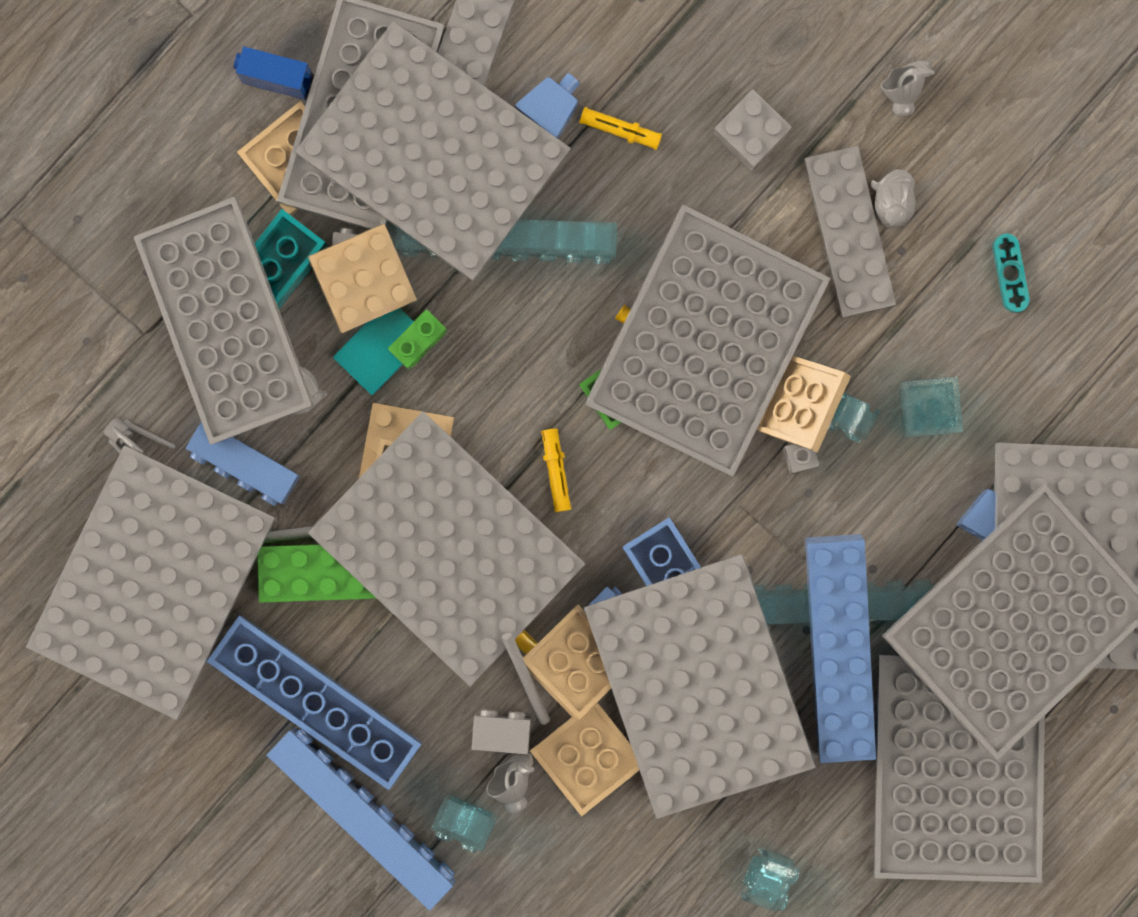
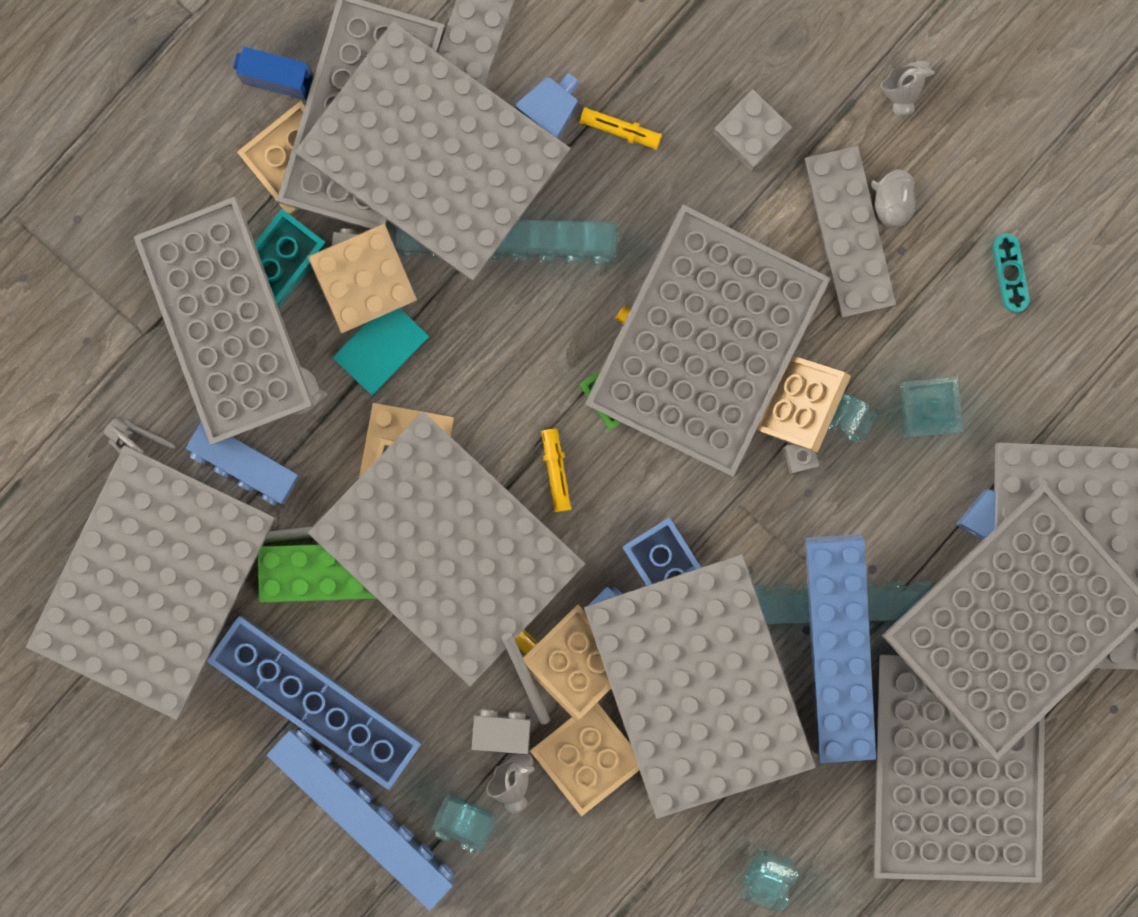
bright green brick [388,309,448,371] -> none

